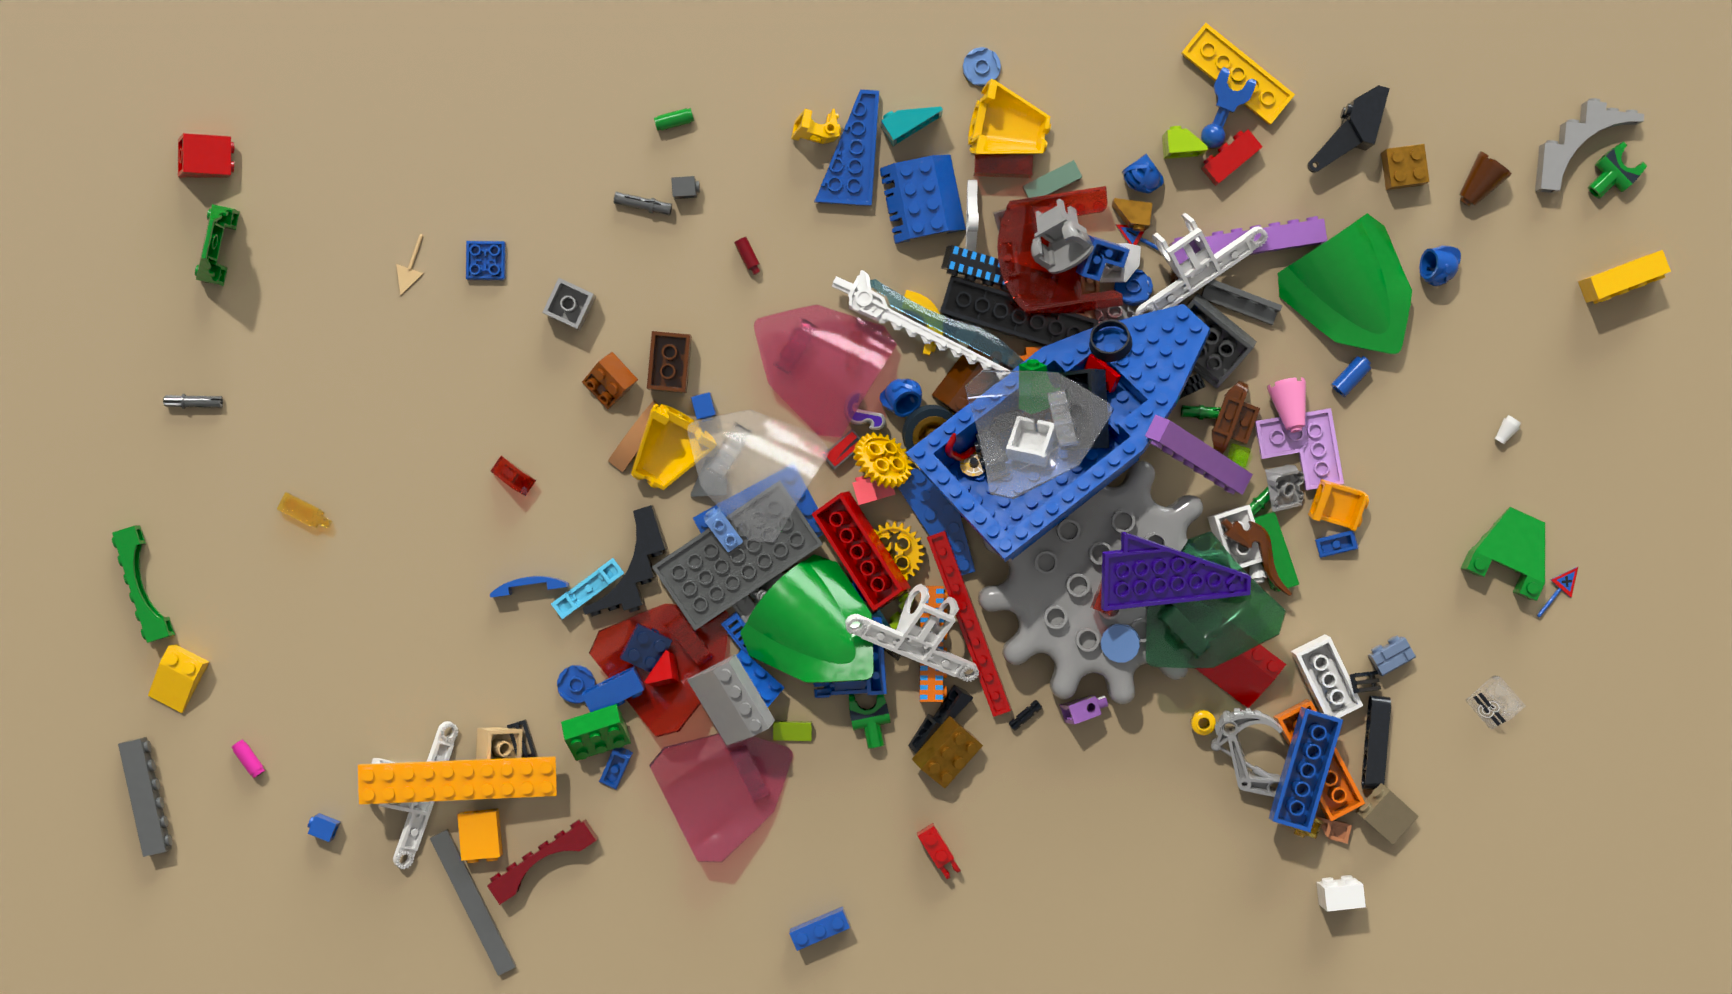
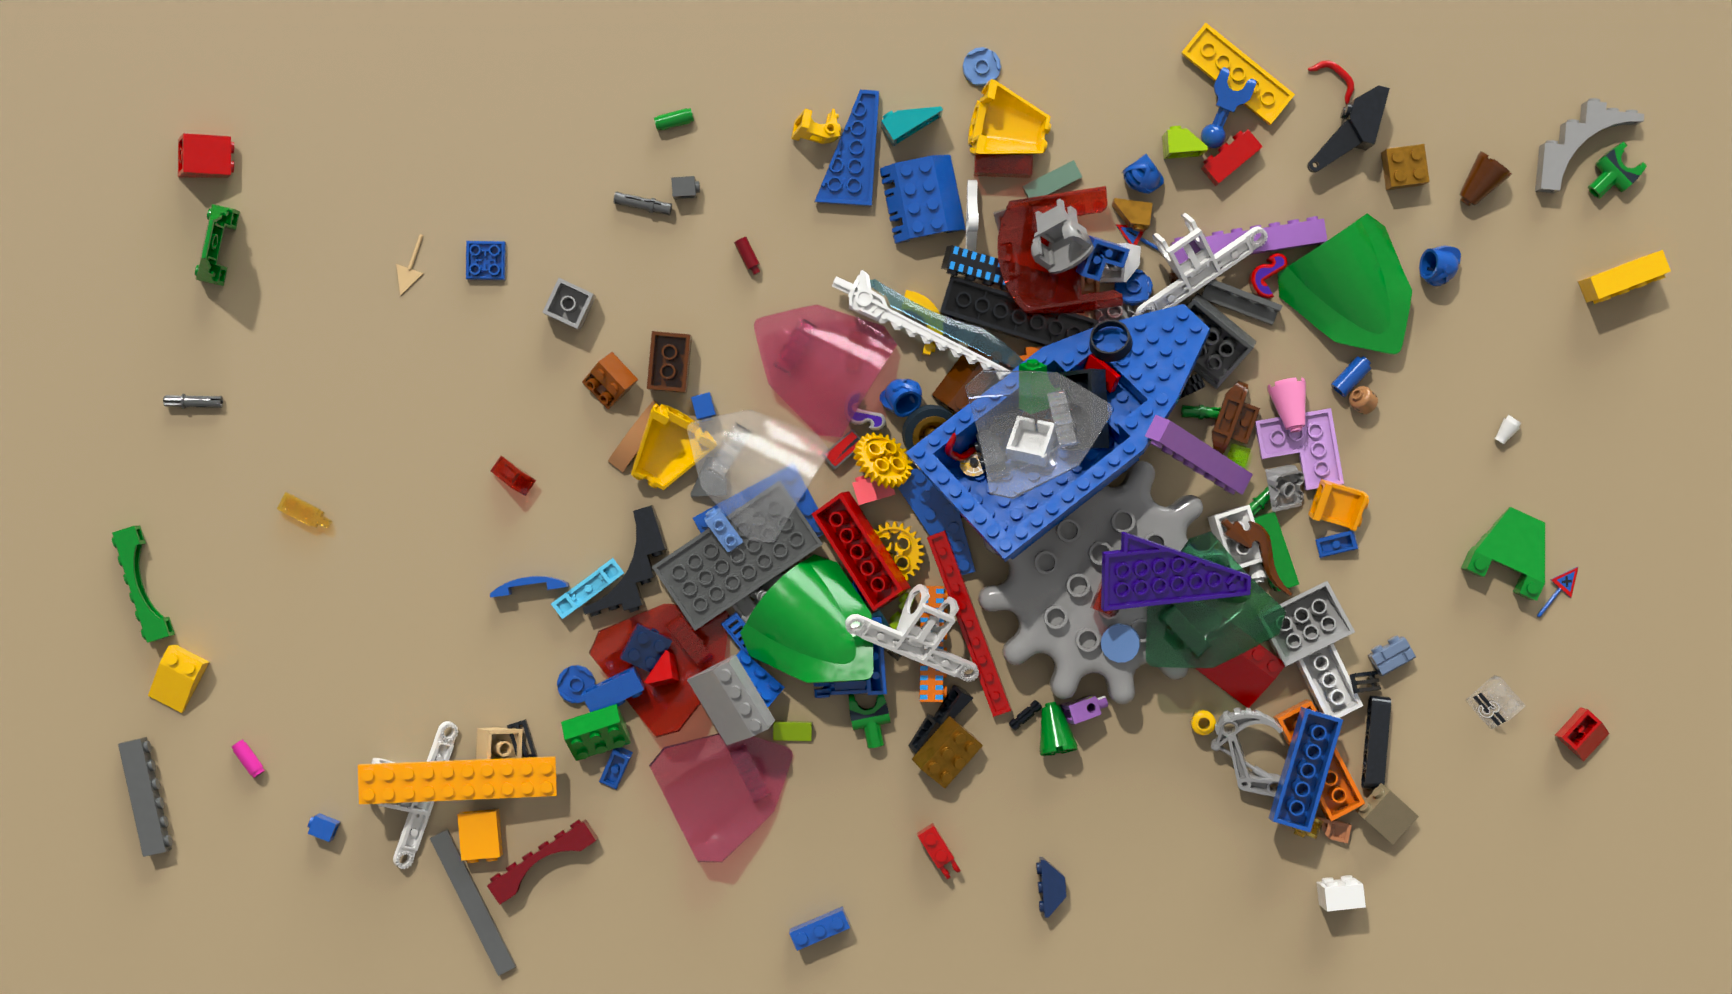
none -> dark blue slope [1036,857,1067,918]
none -> green cone [1039,702,1078,756]
none -> red animal [1248,253,1287,300]
none -> light grey slope [1256,581,1355,667]
none -> red animal [1308,60,1354,104]
none -> medium nougat head [1349,386,1378,414]
none -> red slope [1555,707,1610,761]

